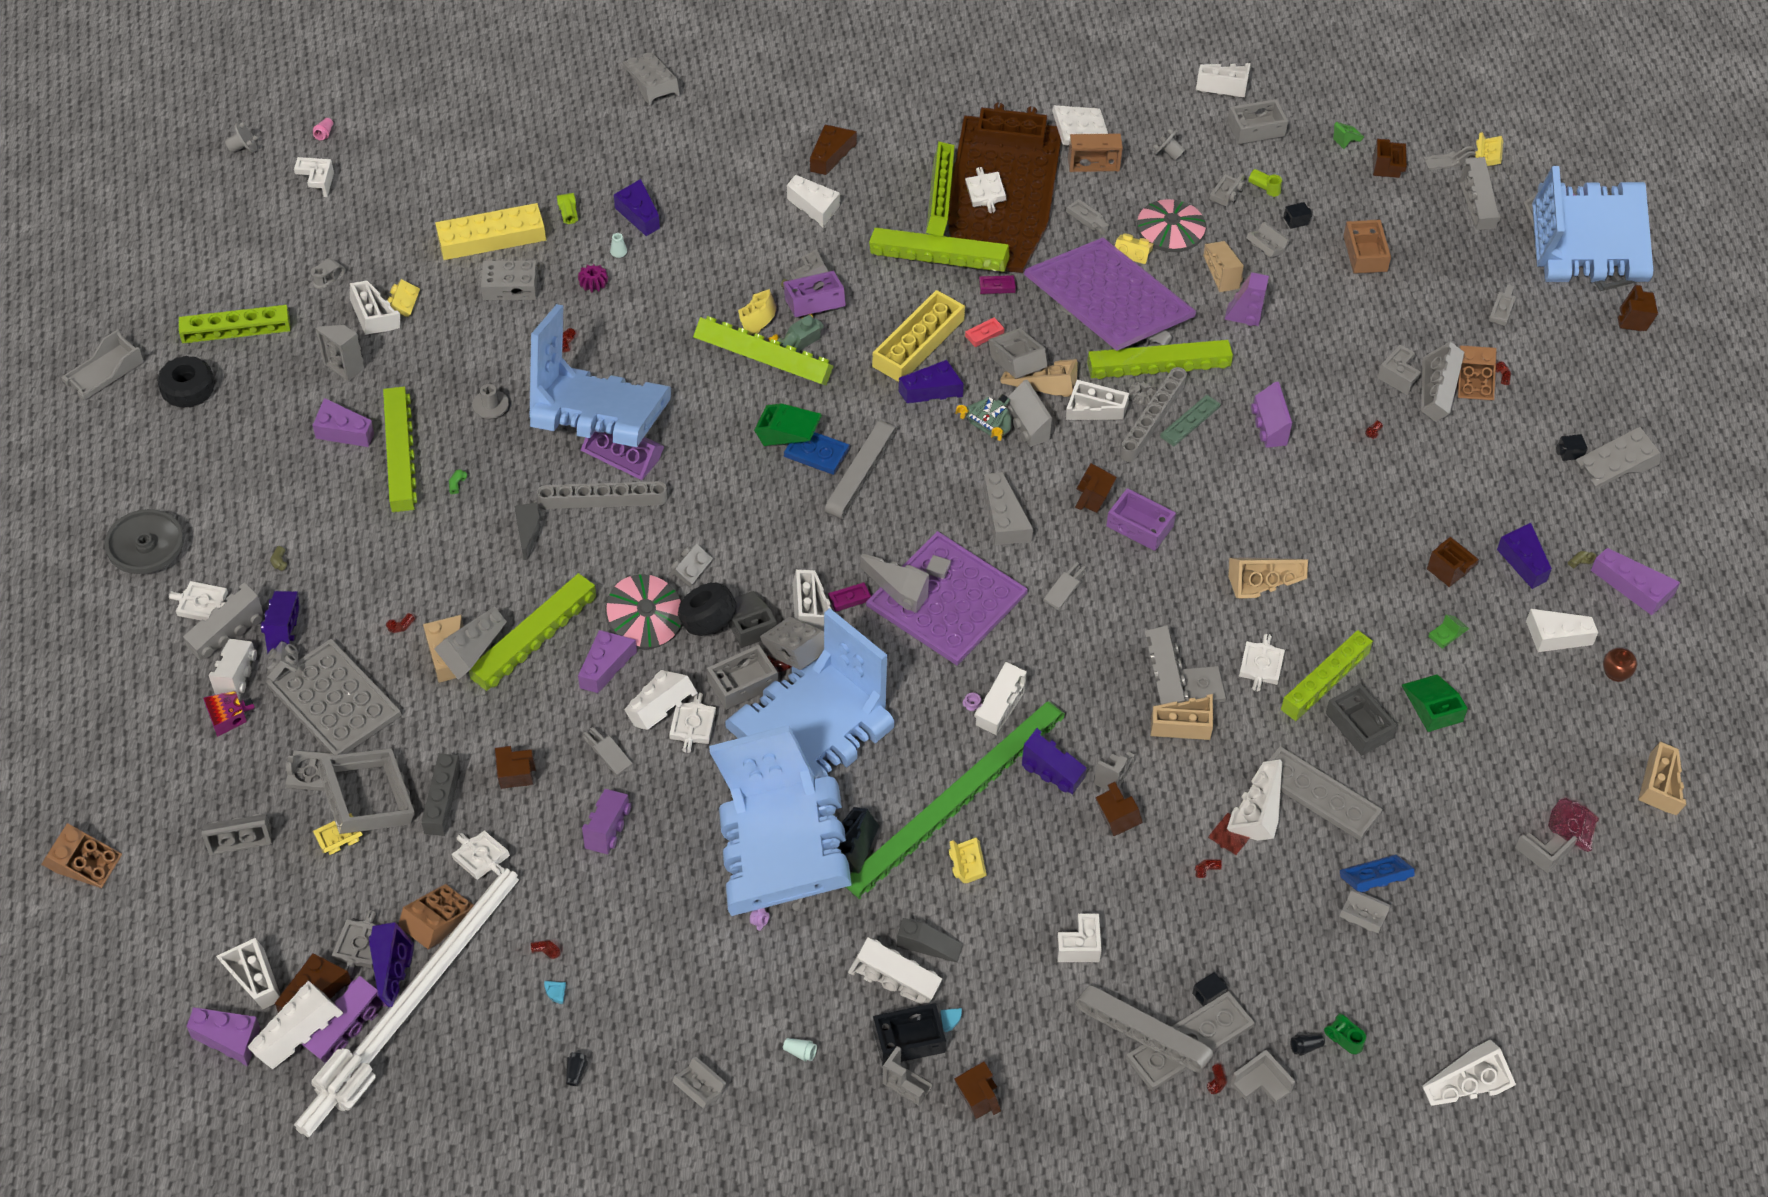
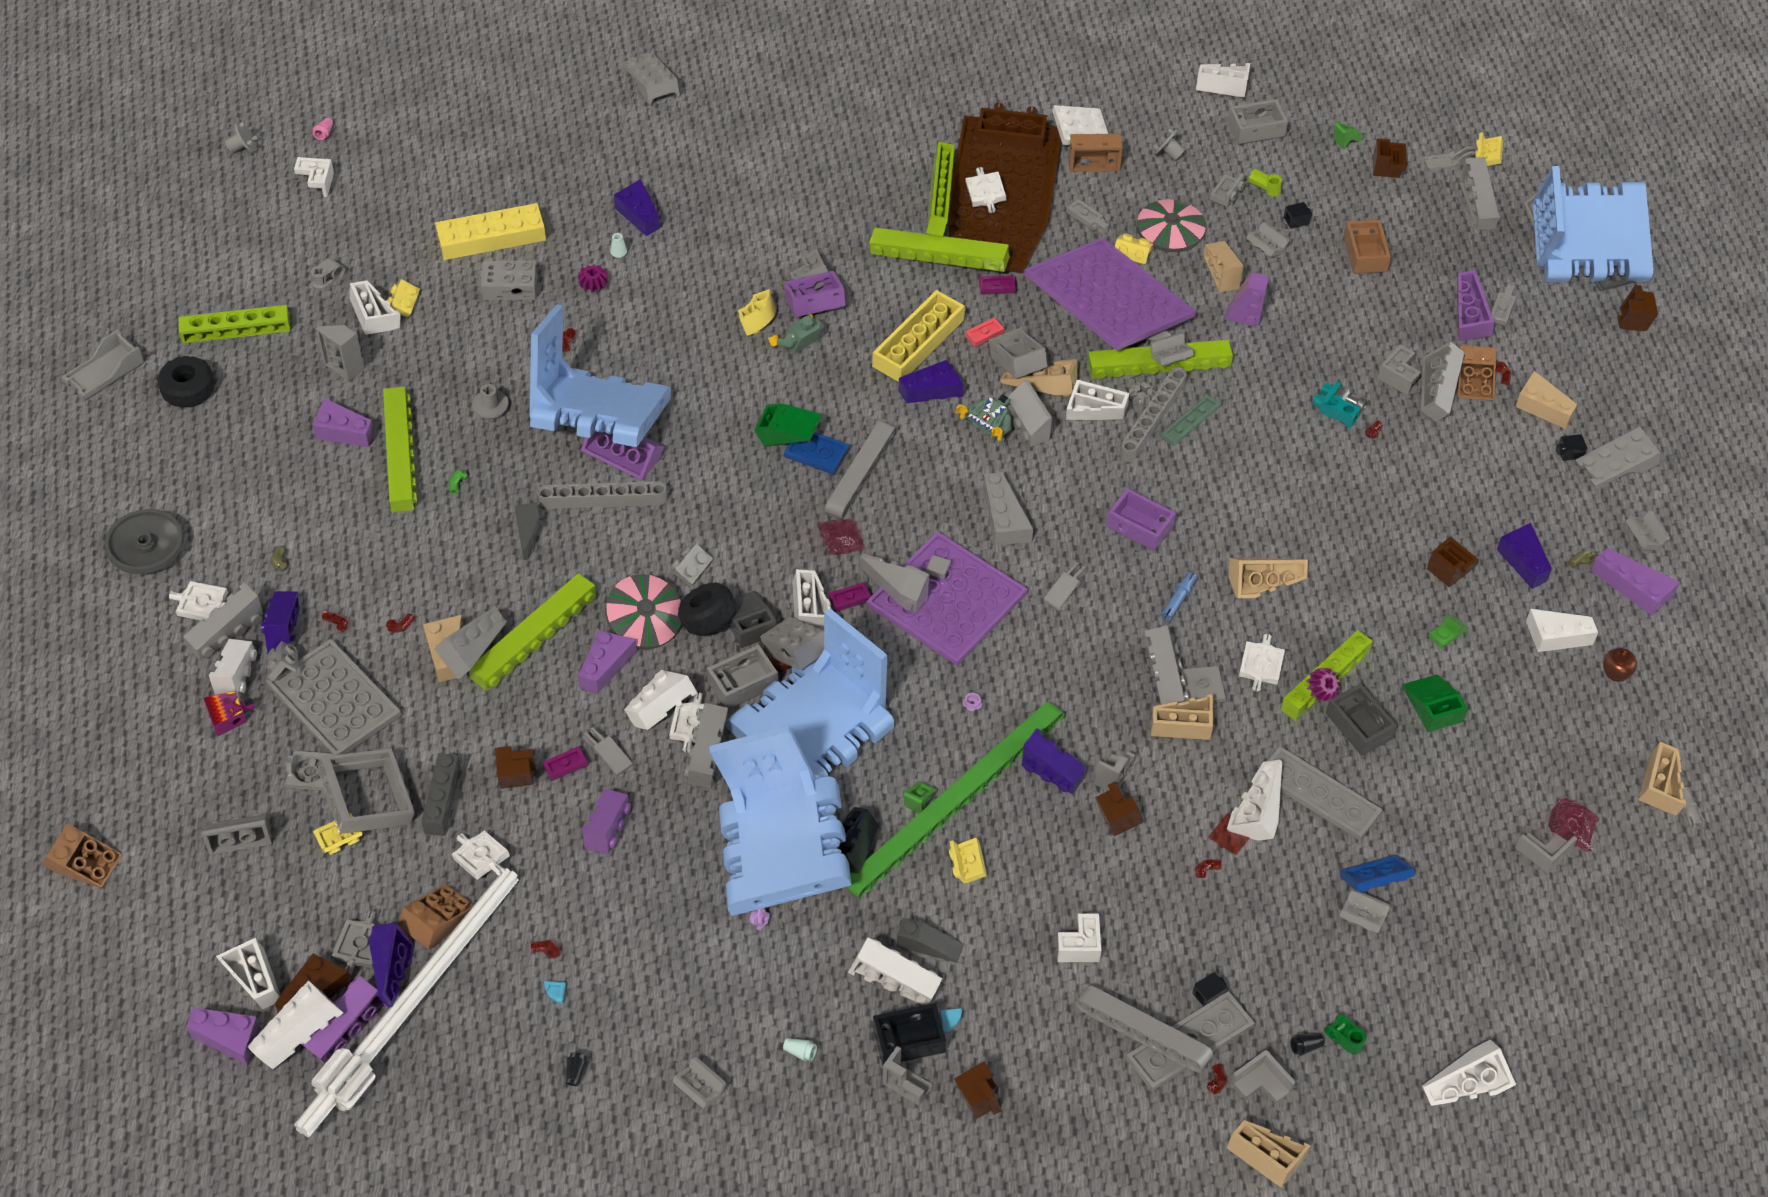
lime piece [557,193,578,224] -> none
lime brick [693,316,834,386] -> none
white wedge [787,175,840,227] -> none
reddish brown wedge [810,124,857,175] -> none
white wedge [974,662,1027,735] -> none
reddish brown plate [1075,463,1117,513] -> none
medium lavender slope [1251,382,1292,448] -> none
none -> clear red arm [322,612,348,631]
none -> magenta plate [542,746,588,781]
none -> light grey wedge [684,703,728,788]
none -> clear pink slope [817,519,865,555]
none -> bright green slope [903,781,937,813]
none -> light grey bracket [1150,333,1194,366]
none -> medium blue pin [1160,572,1197,621]
none -> tan wedge [1227,1120,1311,1188]
none -> magenta gear [1306,668,1341,701]
none -> teal hips [1312,381,1368,429]
none -> medium lavender wedge [1457,270,1494,341]
none -> tan wedge [1516,371,1577,429]
none -> light grey bracket [1626,511,1670,550]
none -> light grey pin [1682,787,1702,828]

